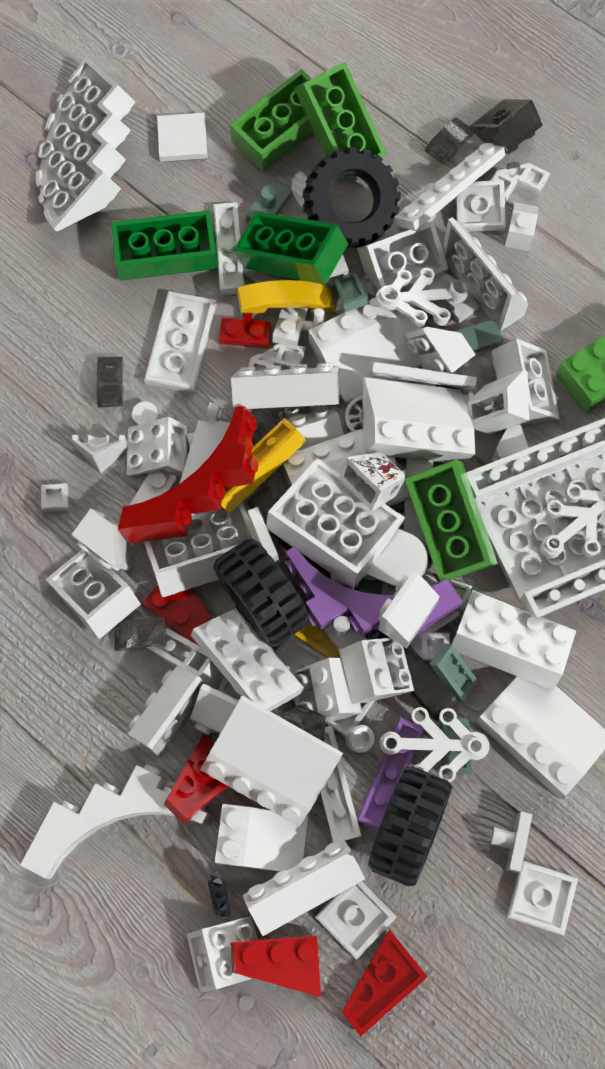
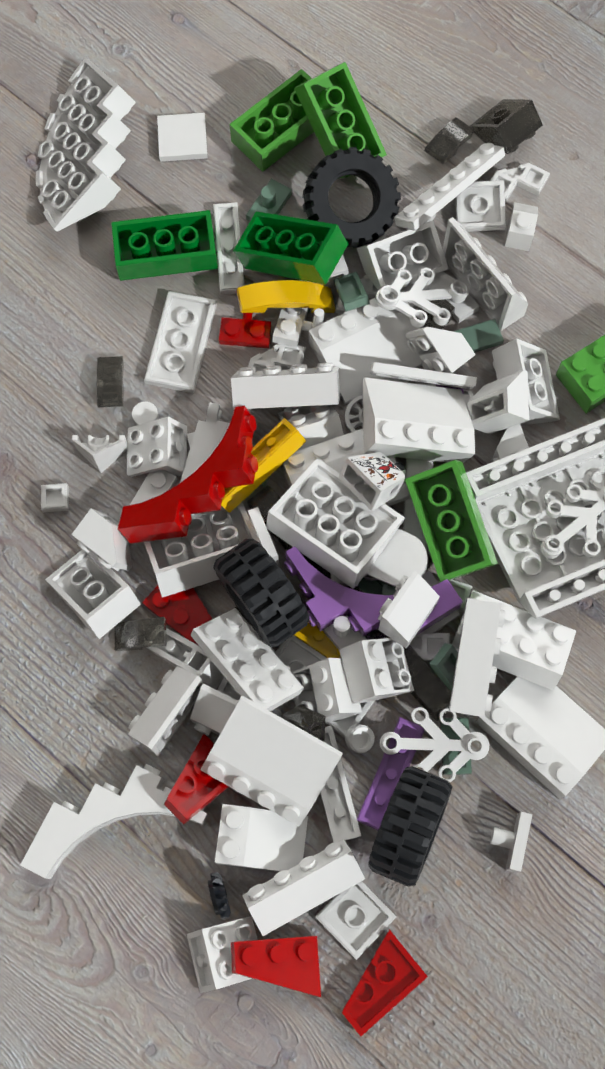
white tile [507,861,578,936] -> none
none -> white brick [449,598,506,717]

